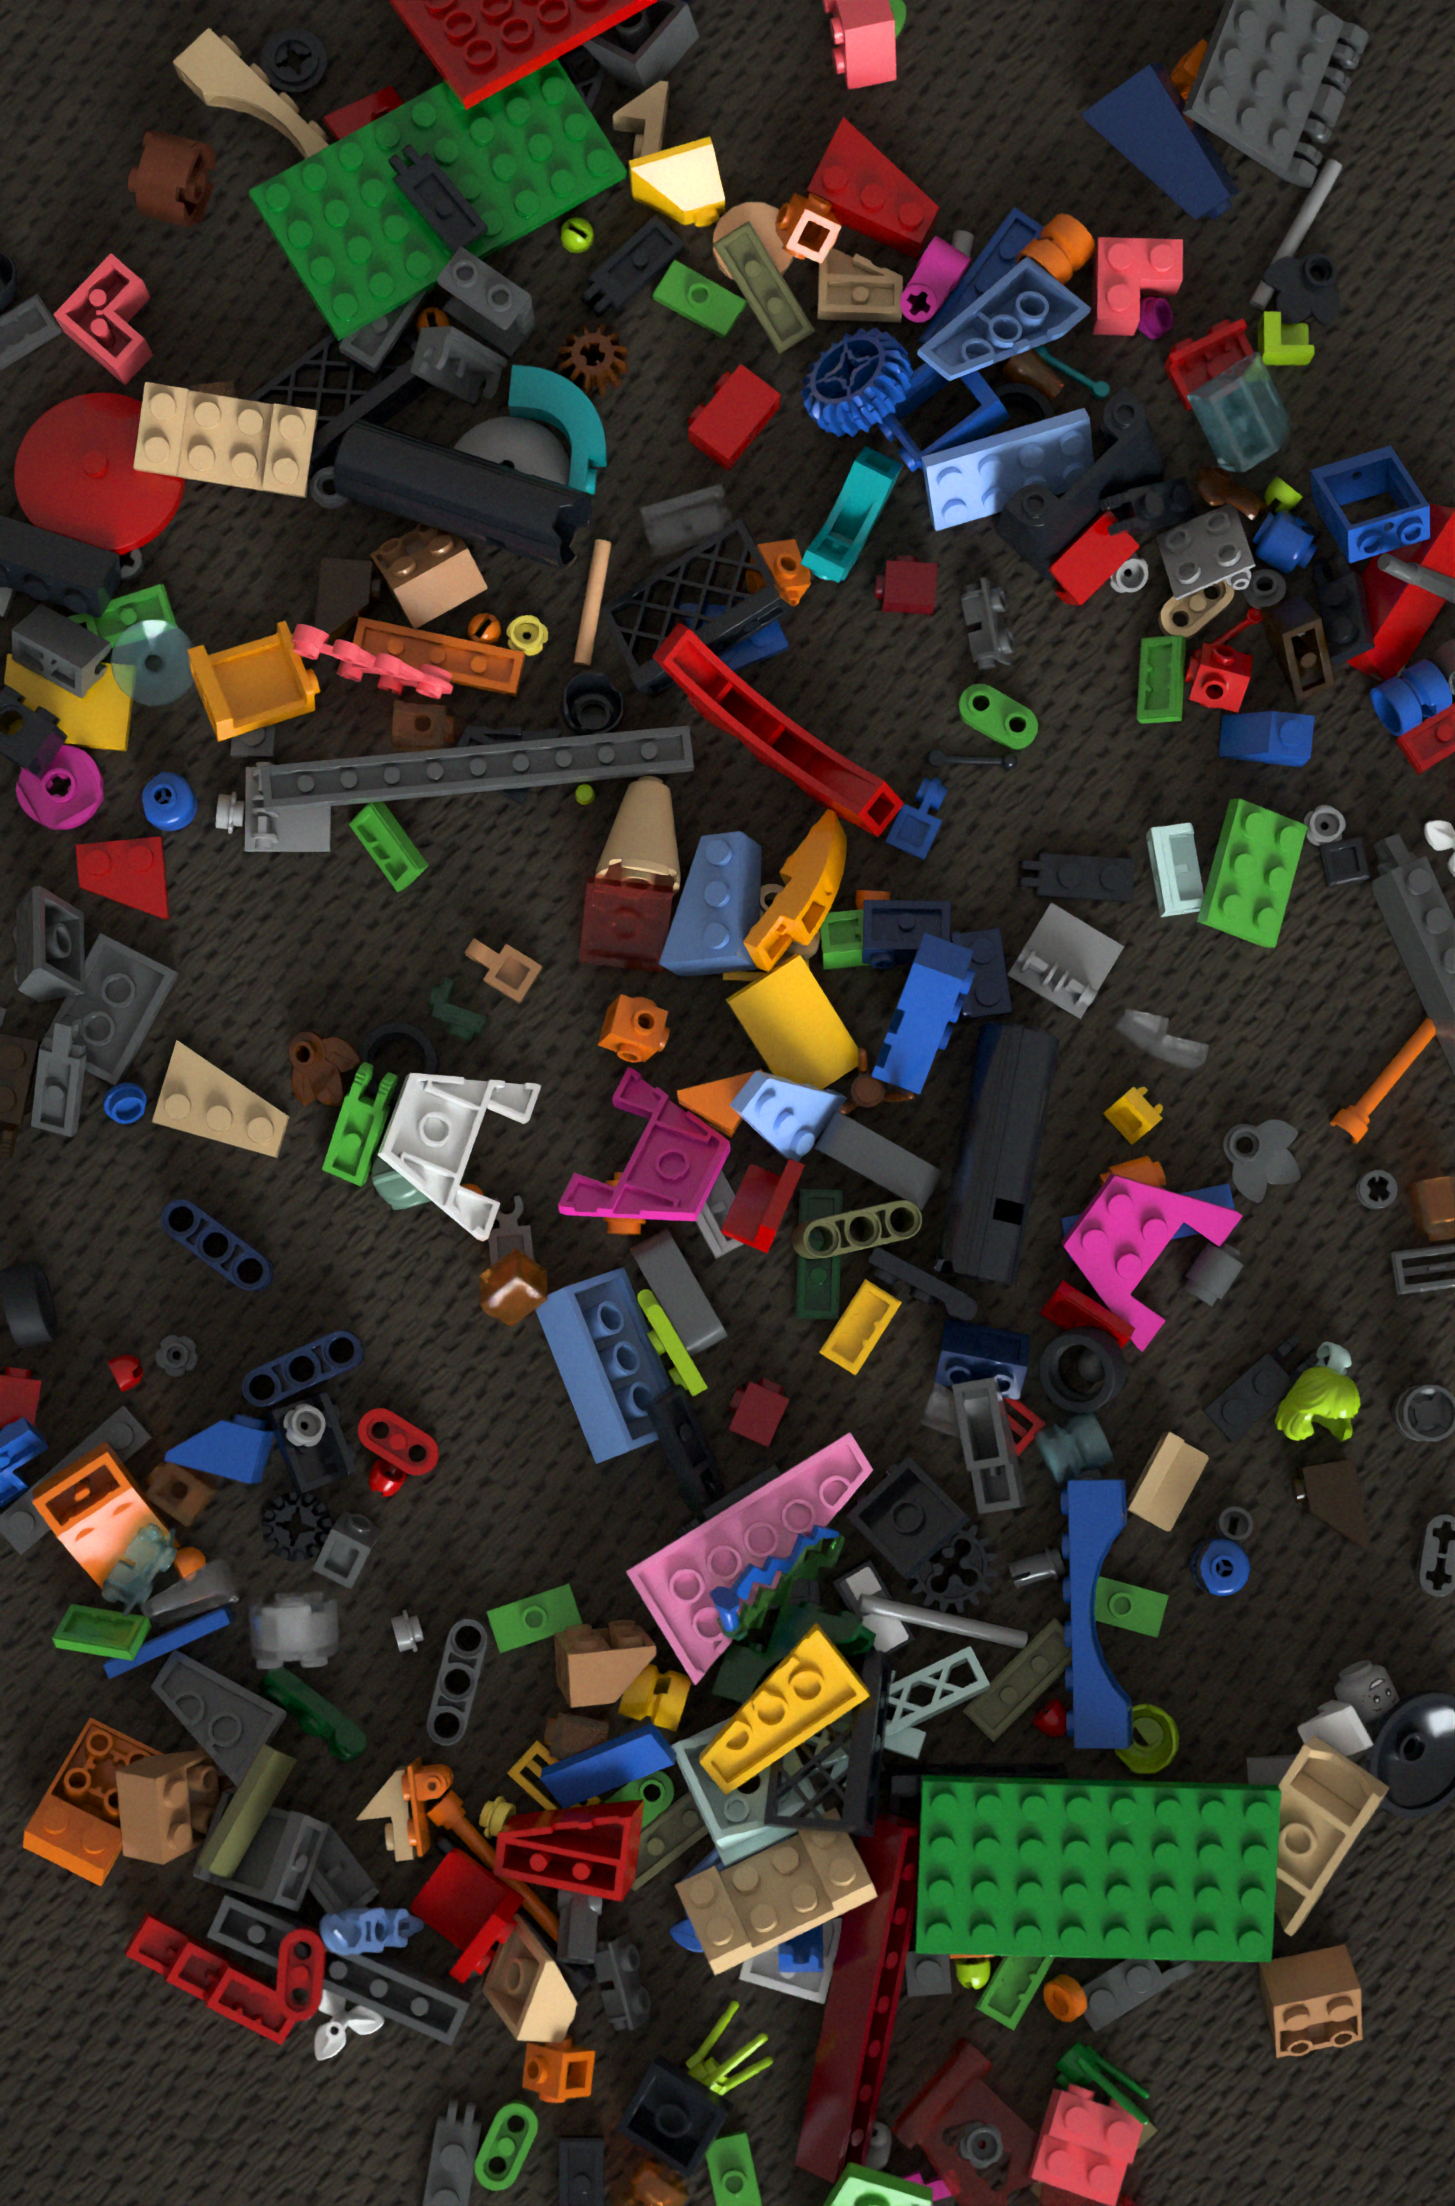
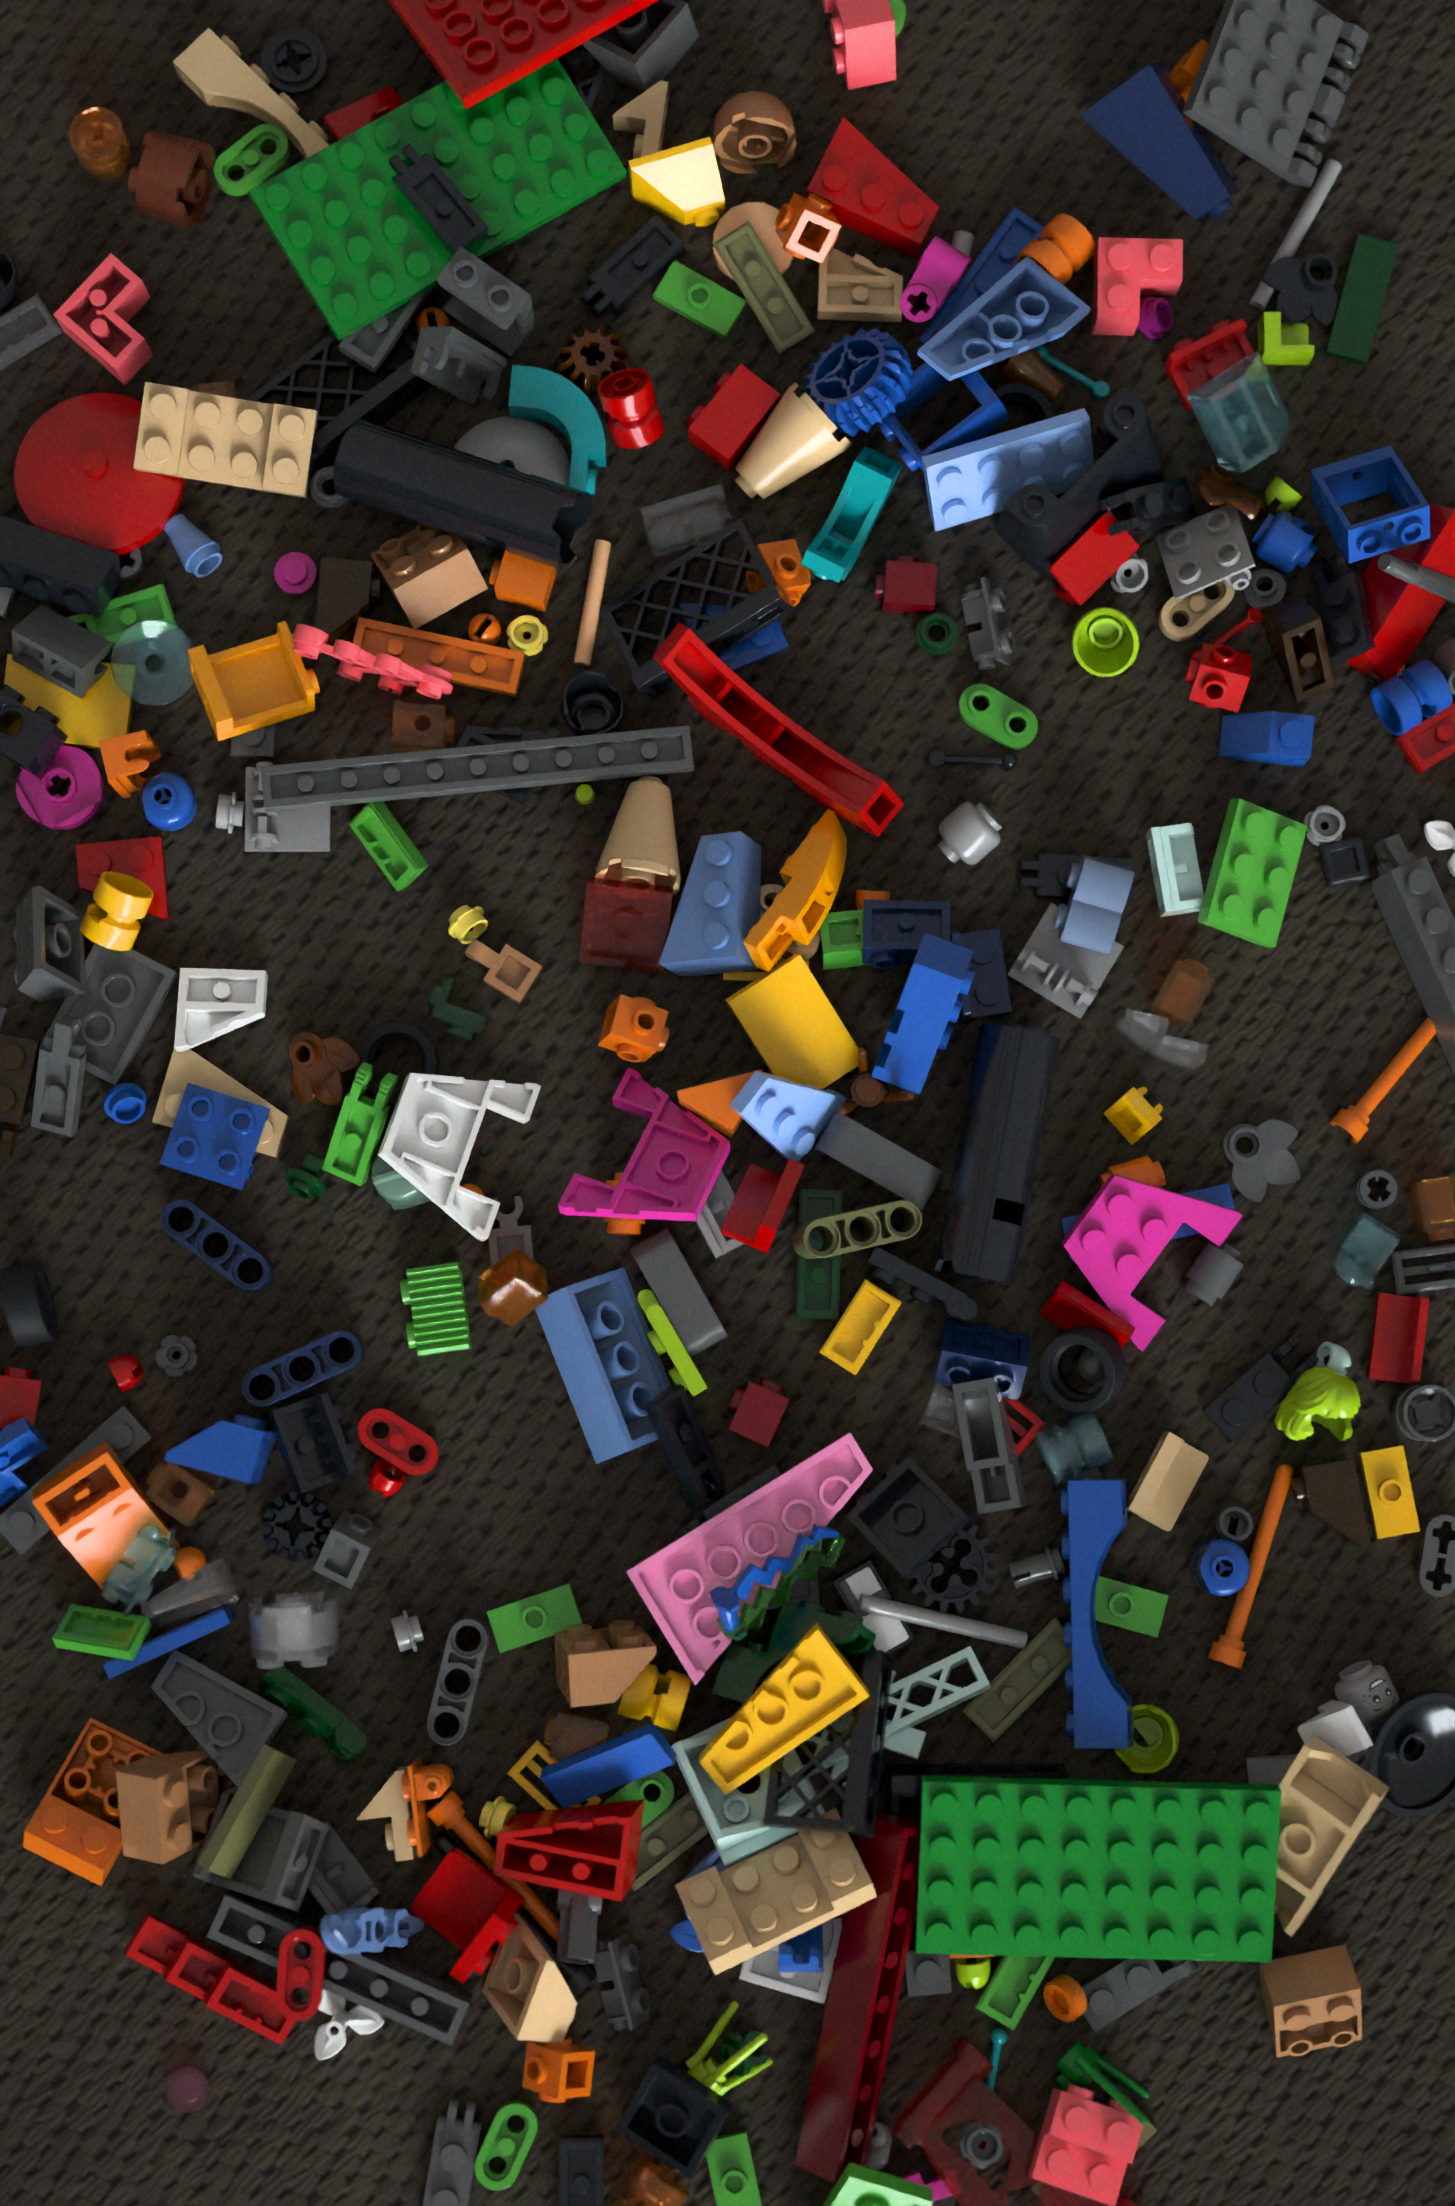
light grey plate [283,1404,326,1447] -> none
lime hinge [560,217,594,253] -> none
blue plate [885,777,948,861] -> none
red hinge [1032,1698,1068,1737] -> none
bright green plate [1136,635,1186,724] -> none
none -> clear orange wheel [69,107,133,180]
none -> yellow wheel [79,871,154,951]
none -> orange hinge [98,730,162,798]
none -> blue hinge [160,1083,270,1190]
none -> medium blue cone [164,514,223,577]
none -> clear pink tile [165,2064,212,2112]
none -> white wing [174,968,268,1052]
none -> bright green plate [214,124,290,196]
none -> dark pink plate [274,552,317,595]
none -> dark green plate [284,1152,326,1200]
none -> bright green brick [400,1262,472,1356]
none -> light yellow plate [448,905,488,944]
none -> orange brick [489,549,557,612]
none -> red wheel [597,368,665,449]
none -> medium nougat cylinder [712,91,797,174]
none -> dark green plate [720,2030,768,2077]
none -> tan cone [735,382,852,499]
none -> dark green plate [915,612,958,655]
none -> light grey head [938,802,1002,865]
none -> teal hinge [976,2027,1007,2122]
none -> sand blue brick [1053,855,1135,955]
none -> lime piece [1071,606,1140,677]
none -> clear orange brick [1148,958,1215,1029]
none -> orange piece [1208,1464,1293,1669]
none -> dark green tile [1325,233,1399,366]
none -> clear light blue bracket [1333,1213,1401,1289]
none -> yellow plate [1358,1445,1420,1539]
none -> red panel [1367,1292,1429,1384]

